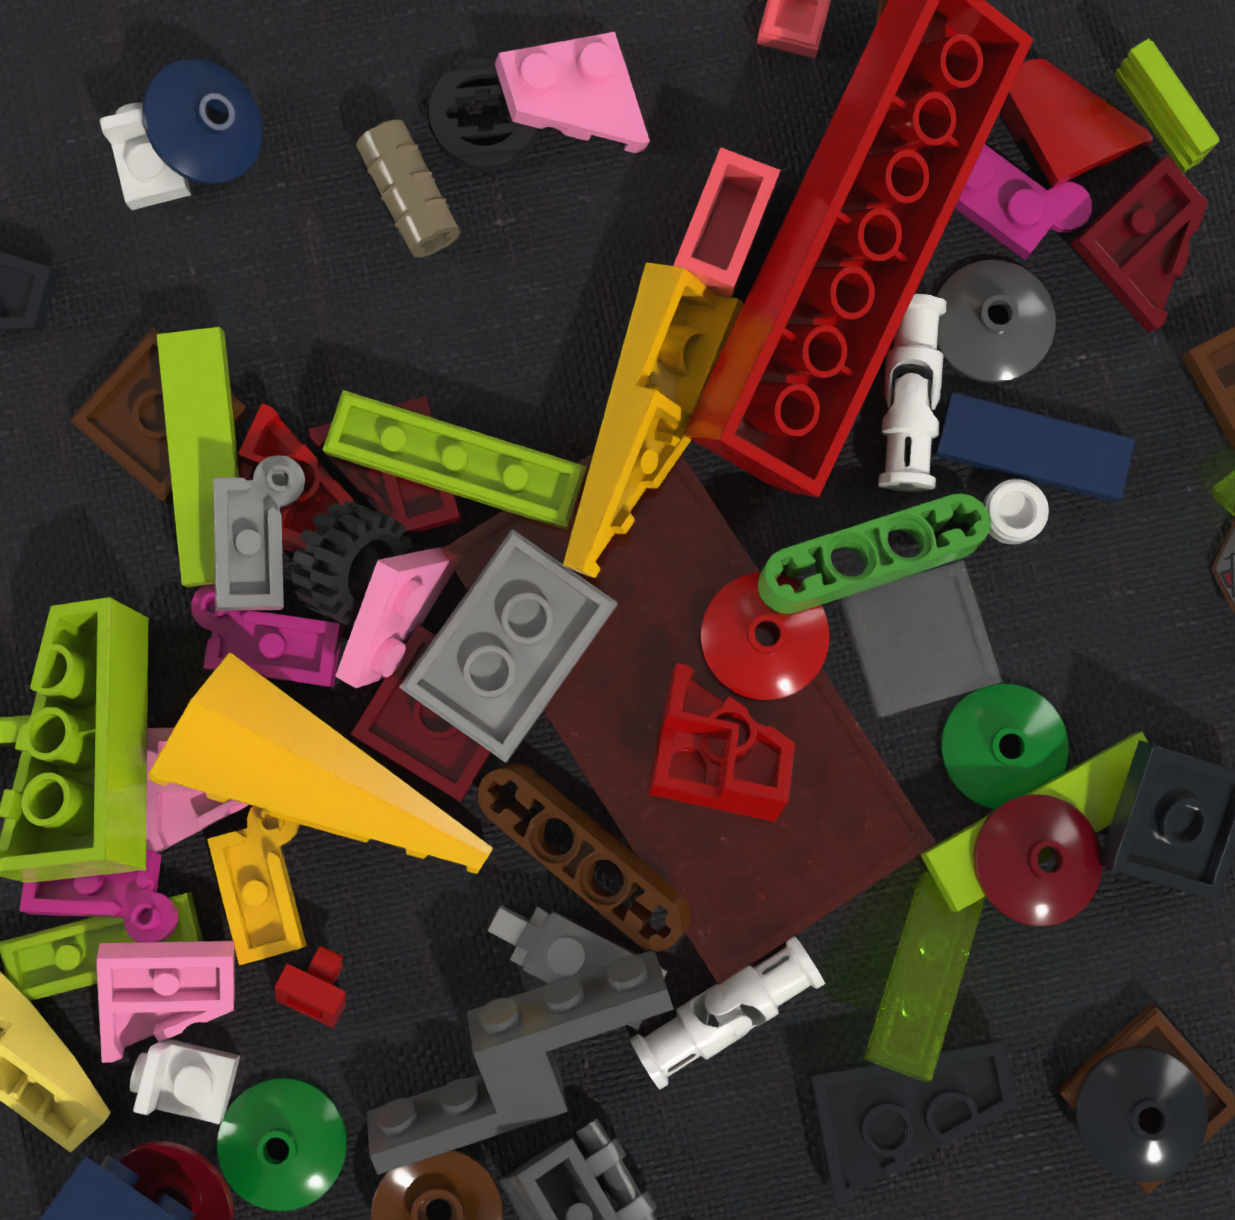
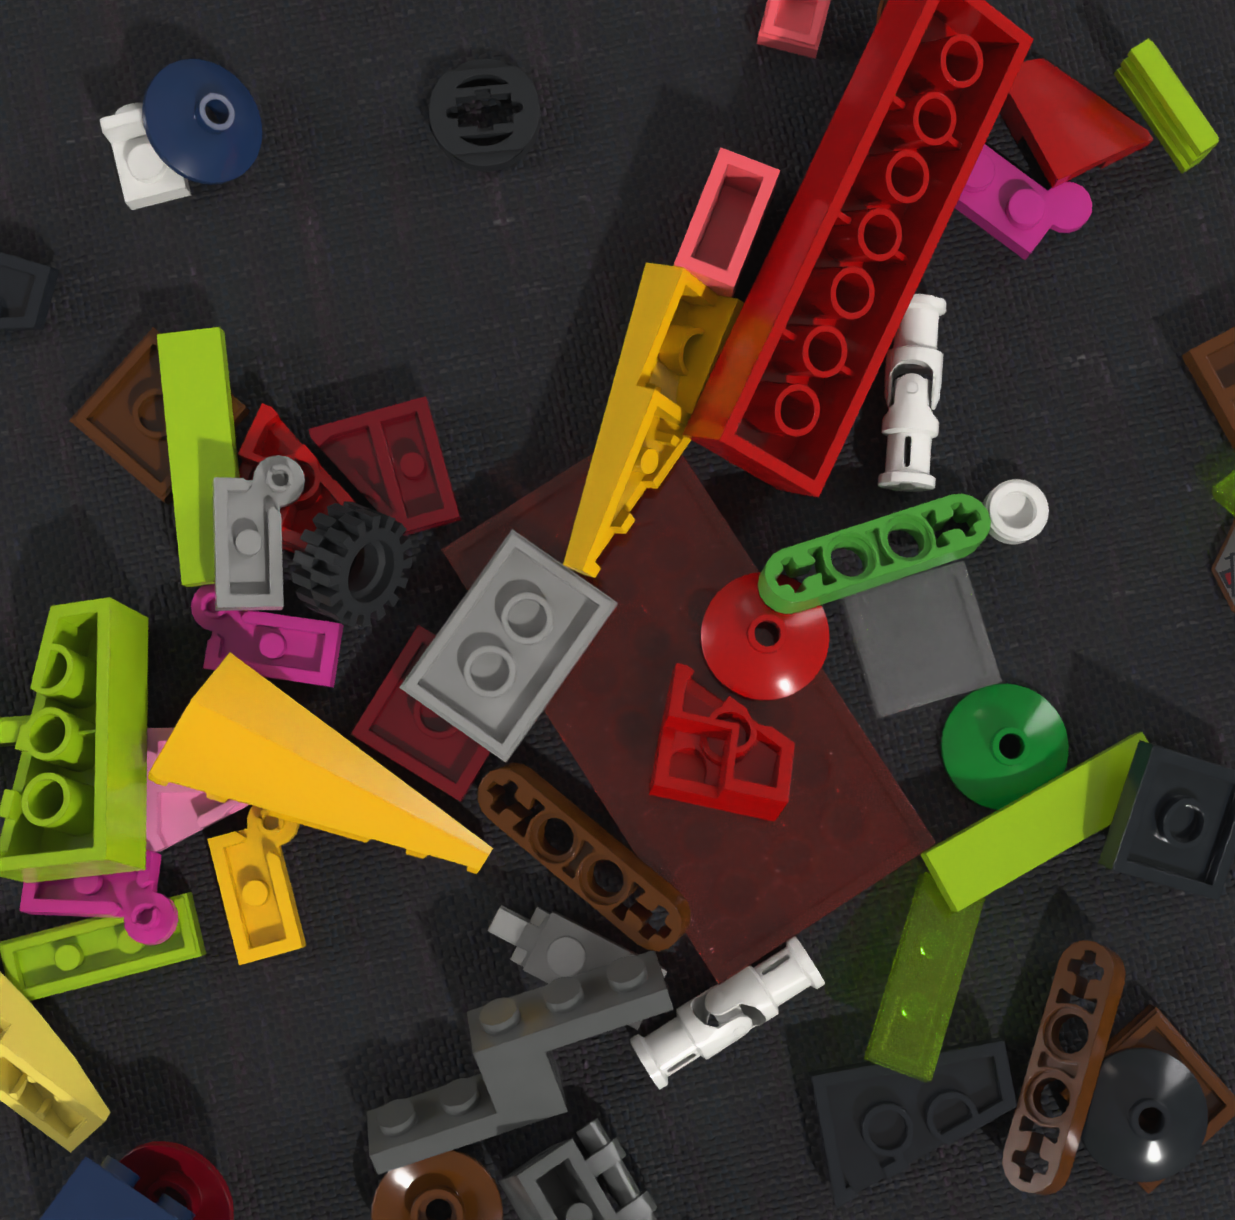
bright pink wing [97,941,235,1063] -> none
white bracket [130,1039,240,1124] -> none
green dish [217,1078,347,1211] -> none
red tile [274,946,346,1028] -> none
lime tile [323,390,587,530] -> none
bright pink wing [336,547,460,688] -> none
dark tan axle [356,120,461,258] -> none
bright pink wing [495,32,650,153] -> none
dark blue tile [934,392,1136,503] -> none
dark grey dish [936,260,1056,383] -> none
dark red dish [974,794,1102,926] -> none
dark red wing [1070,155,1208,332] -> none
none -> reddish brown beam [1002,940,1126,1195]

